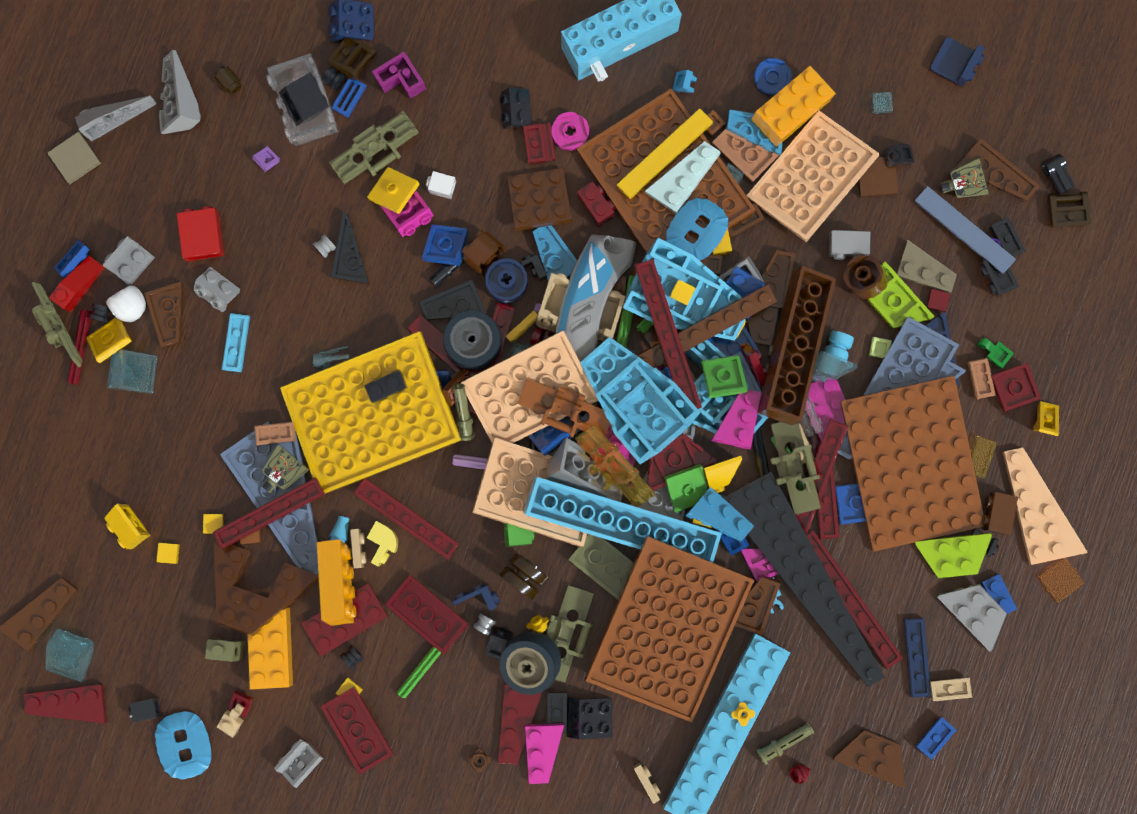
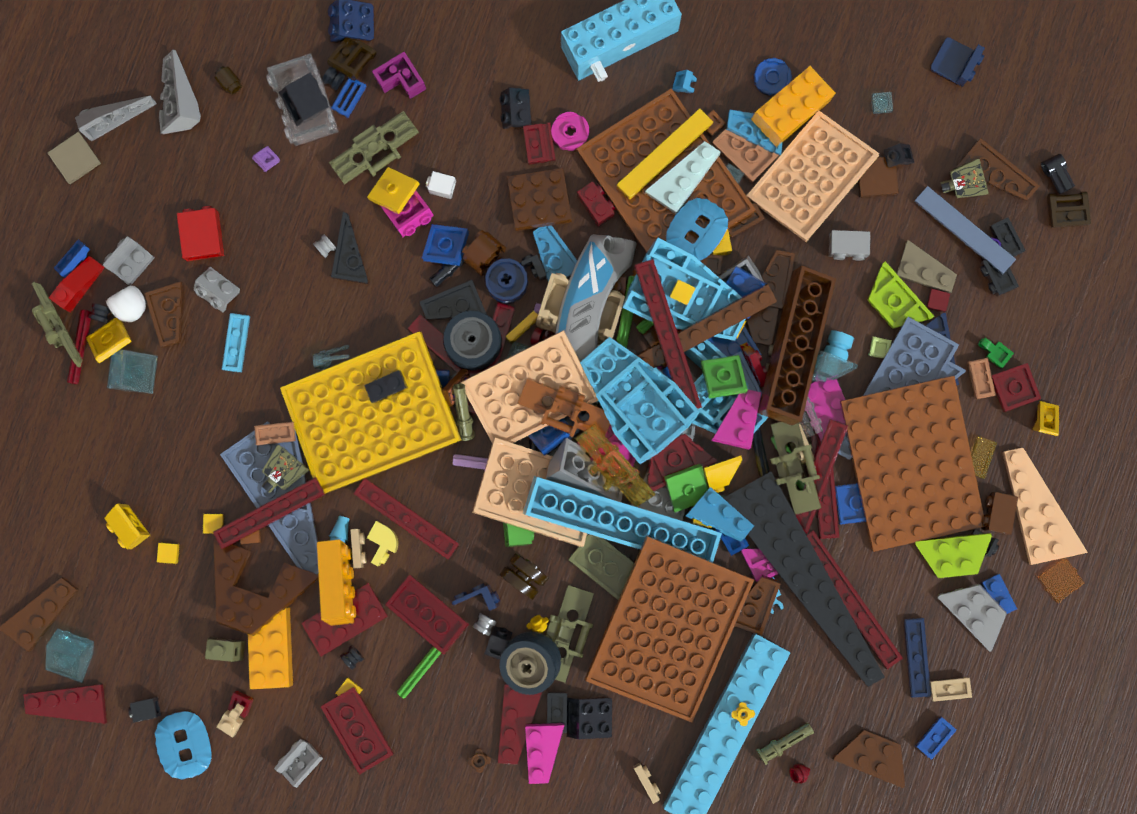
reddish brown brick [844,255,887,299] -> none

